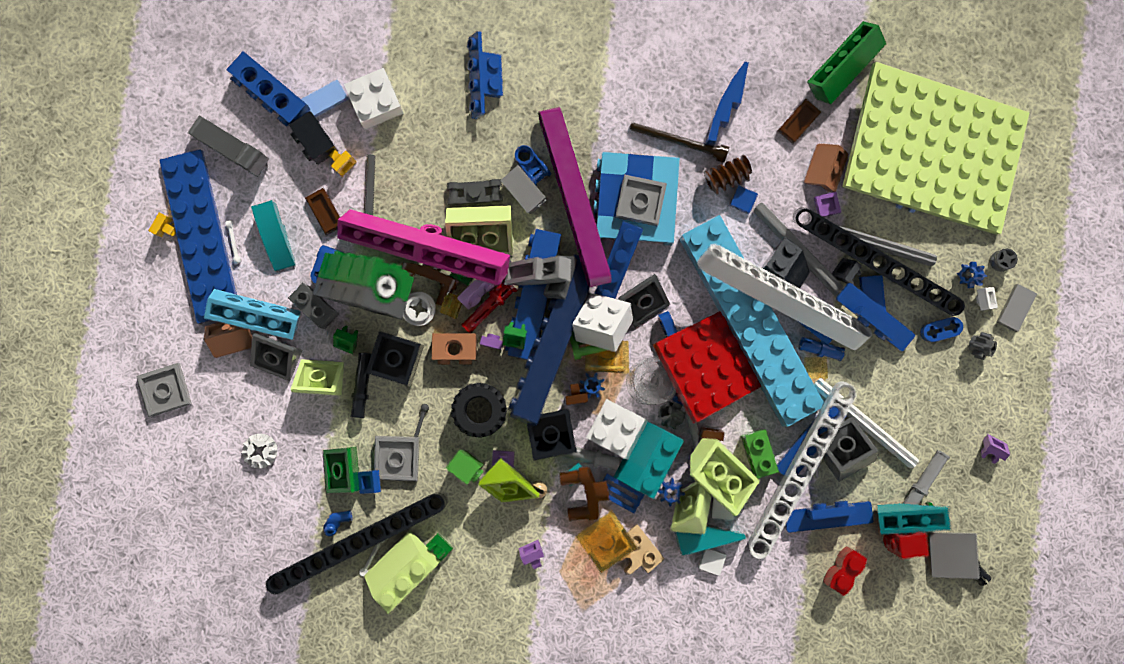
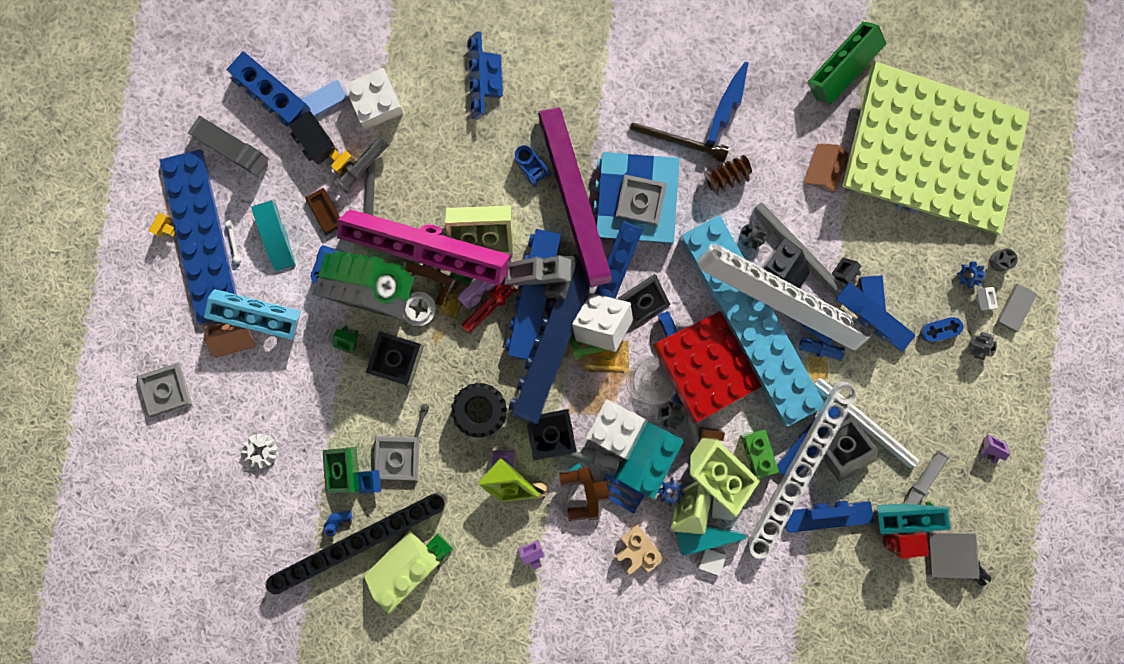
dark grey slope [250,333,303,381] -> none
dark grey brick [288,282,339,330] -> none
yellowish green slope [291,359,344,395] -> none
black pin [350,352,371,418] -> none
white hinge [359,534,384,577] -> none
nougat brick [432,333,477,365] -> none
bright green brick [446,449,484,484] -> none
dark grey plate [447,179,503,206] -> none
medium lavender plate [480,333,503,351] -> none
light grey hinge [500,165,546,214] -> none
green tile [503,322,527,350] -> none
reddish brown tile [565,384,588,405] -> none
clear yellow slope [576,509,638,573] -> none
blue gear [579,373,605,399] -> none
blue tile [729,185,758,214] -> none
reddish brown tile [777,99,822,144] -> none
black beam [793,207,965,316] -> none
medium lavender plate [814,192,841,217] -> none
light grey axle [817,223,937,266] -> none
red brick [824,546,867,596] -> none
none -> dark grey pin [334,136,390,194]
none -> dark grey gear [739,222,767,249]

